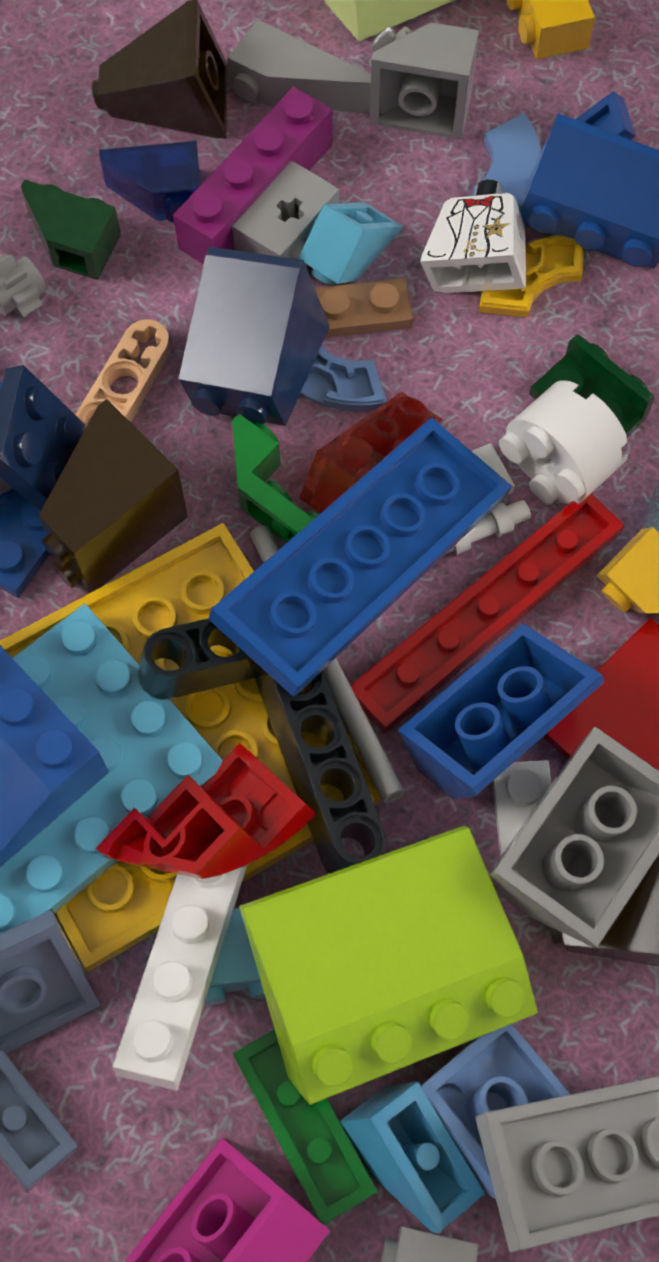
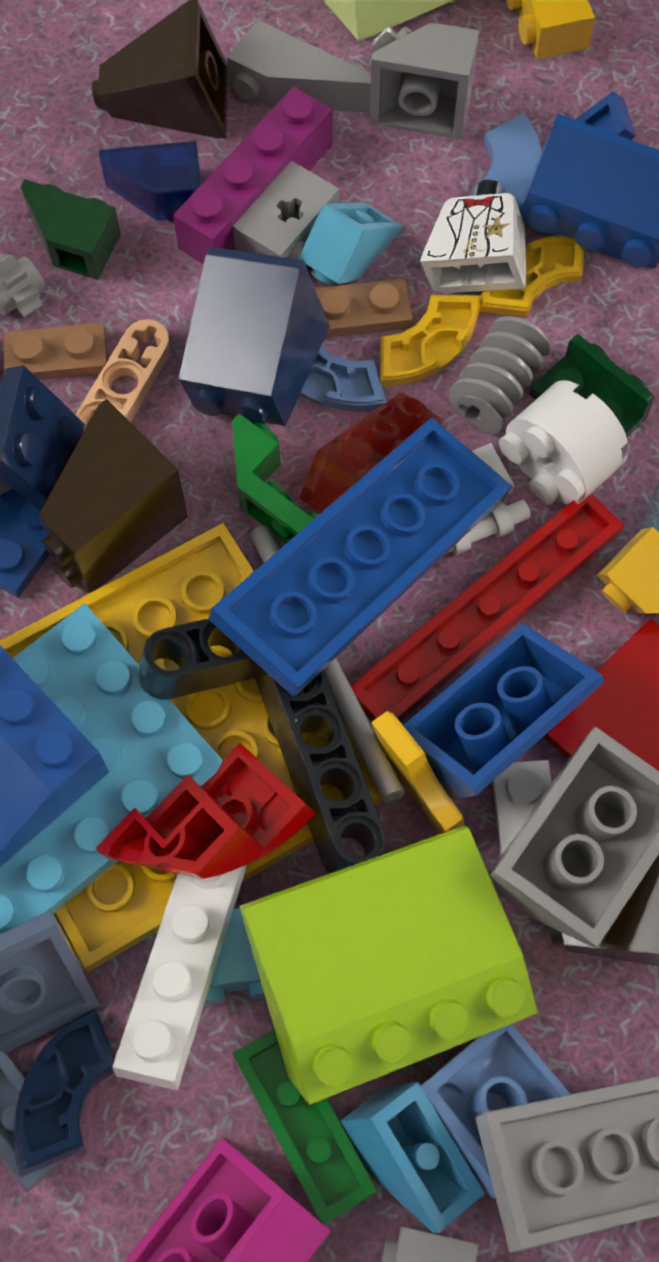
none -> medium nougat plate [3,322,108,380]
none -> dark blue tile [13,1010,115,1177]
none -> yellow tile [371,711,465,834]
none -> yellow tile [380,295,481,387]
none -> light grey piece [448,316,551,434]

